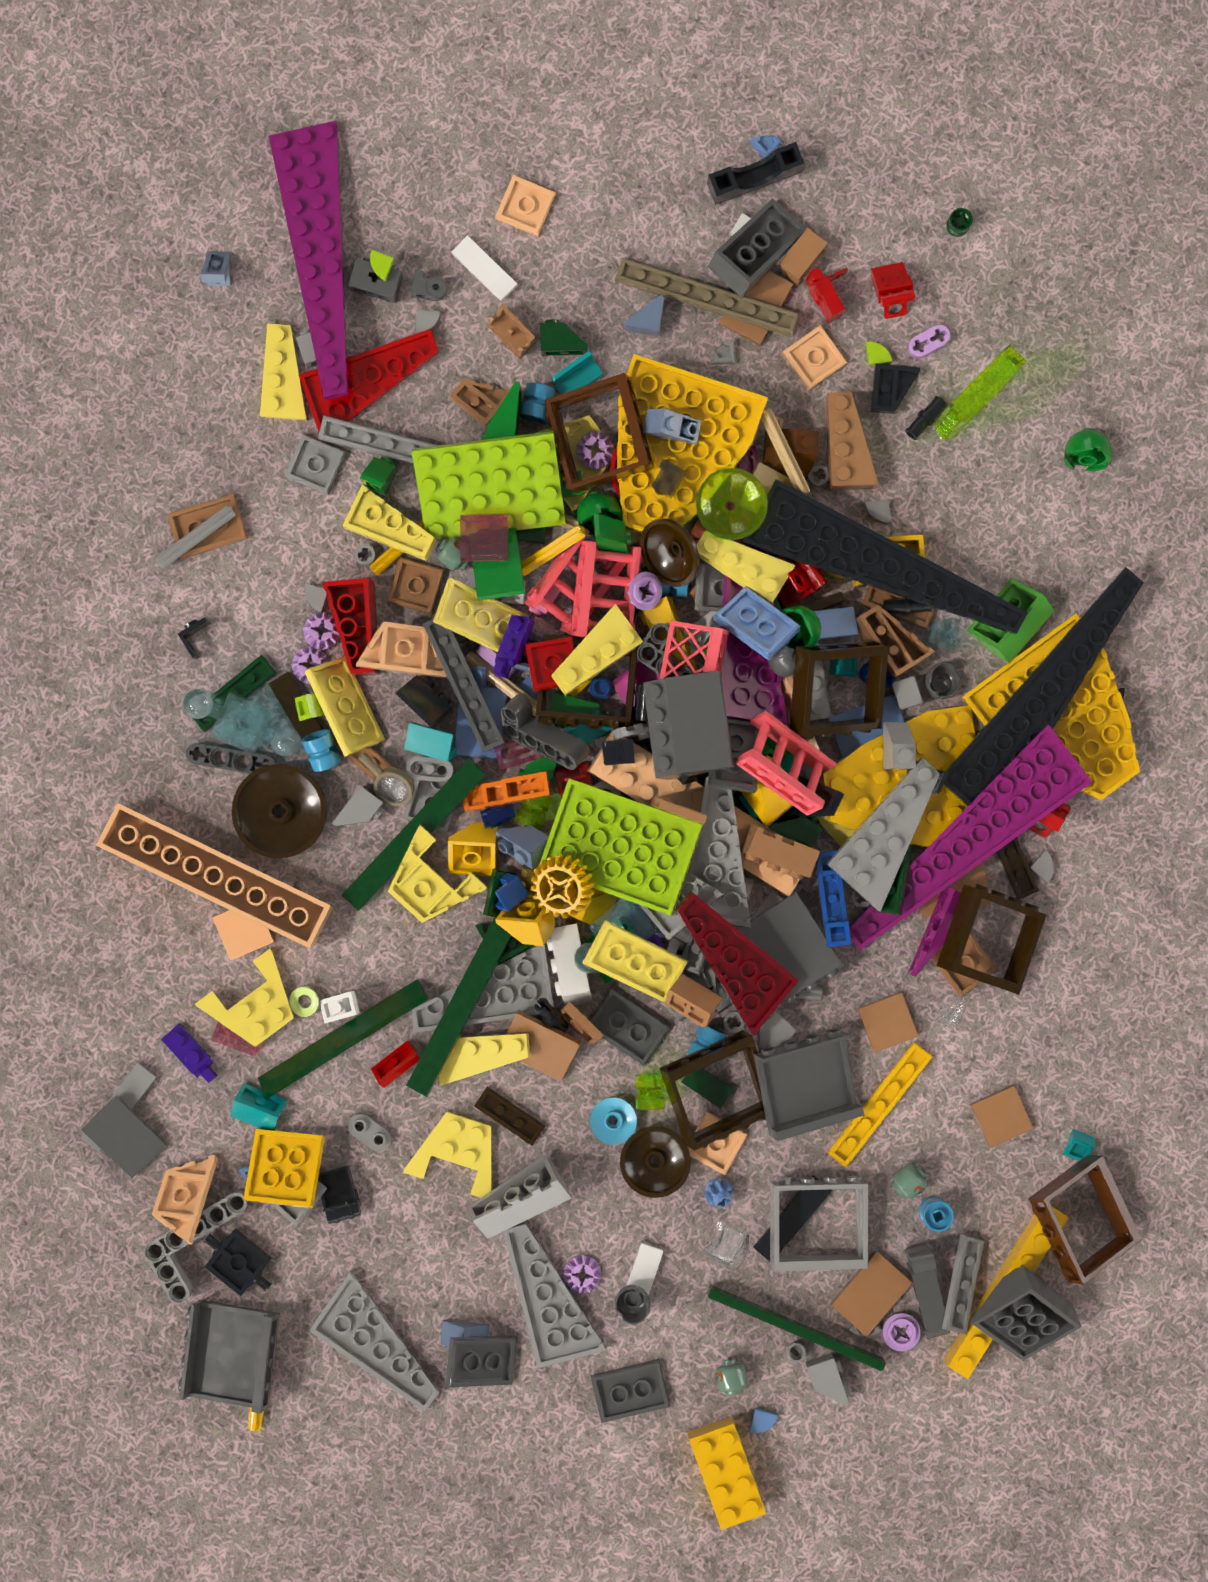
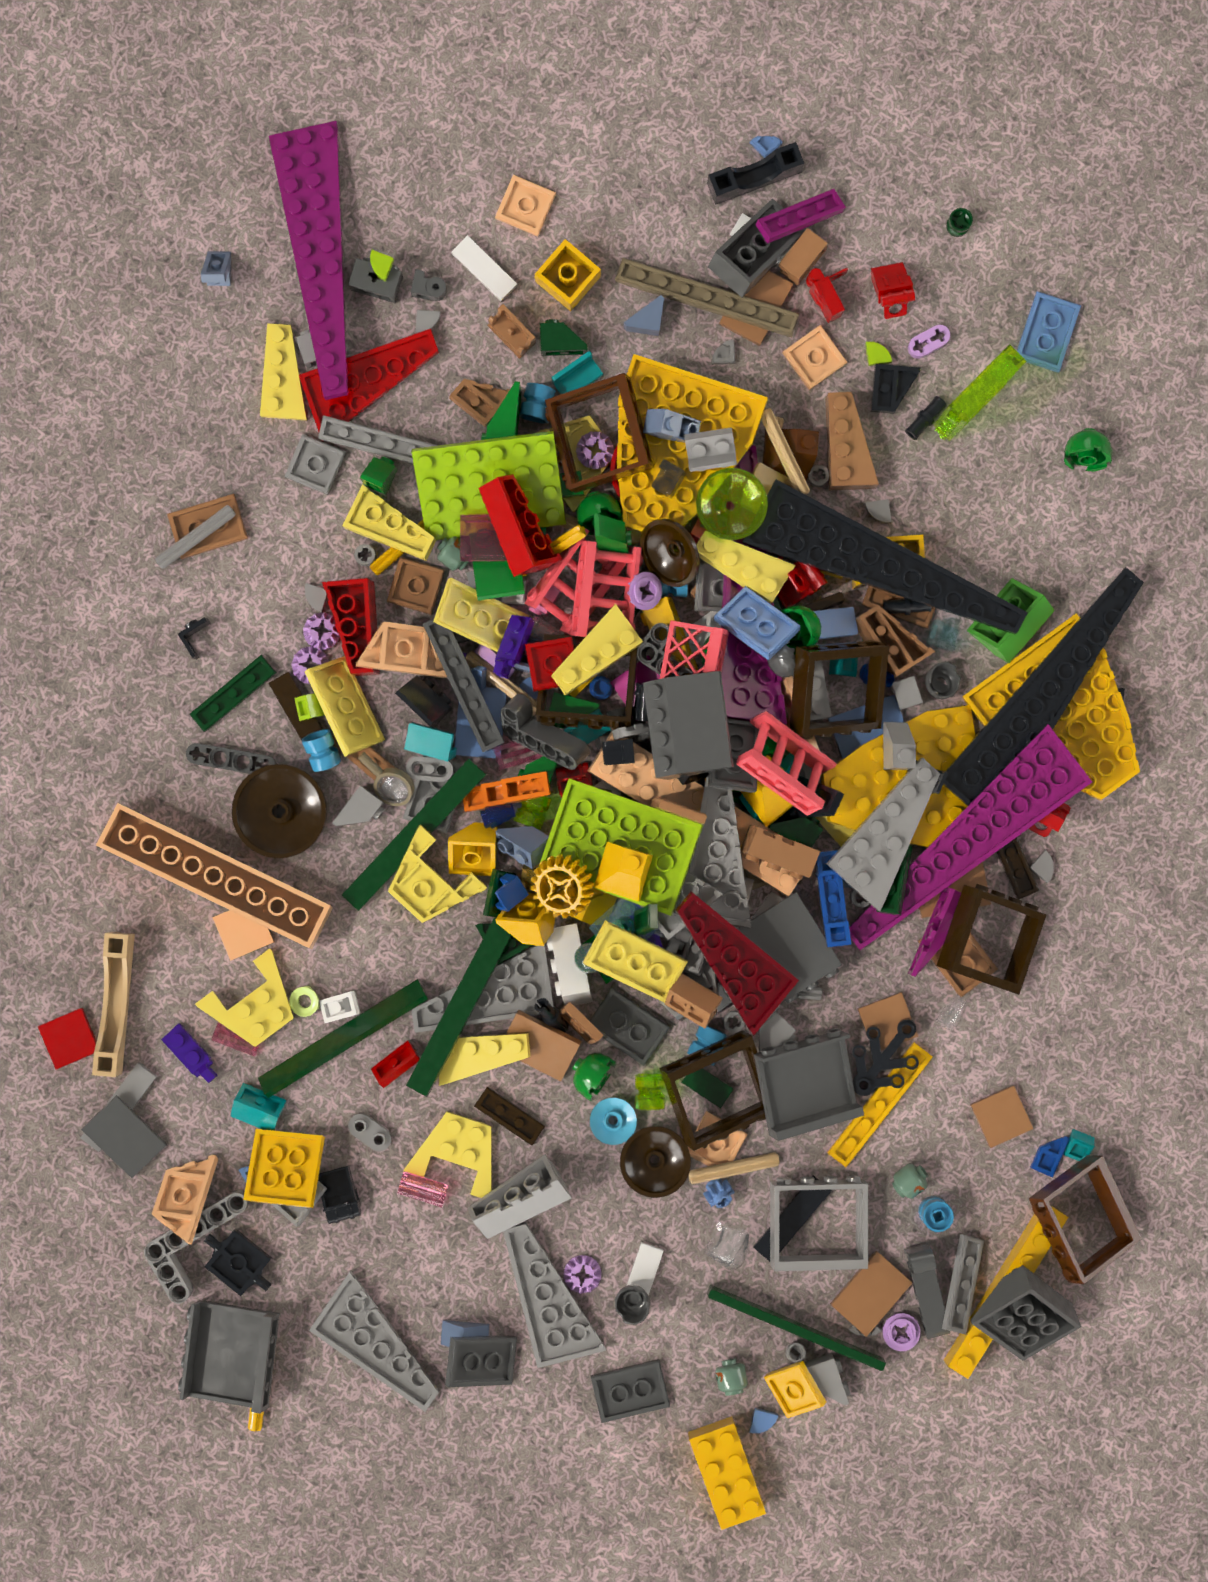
clear light blue brick [183,689,301,757] -> none
none -> red tile [37,1007,97,1070]
none -> tan arch [92,932,135,1077]
none -> clear pink tile [397,1171,449,1208]
none -> red wedge [478,474,563,577]
none -> yellow brick [535,239,601,312]
none -> green cylinder [572,1053,617,1101]
none -> yellow slope [594,842,653,901]
none -> dark green tile [634,904,658,935]
none -> light grey bracket [684,427,737,472]
none -> tan axle [688,1152,780,1184]
none -> magenta plate [755,189,846,244]
none -> yellow tile [764,1361,827,1418]
none -> black plant [852,1018,919,1096]
none -> medium blue tile [1015,291,1081,373]
none -> blue tile [1030,1136,1070,1178]

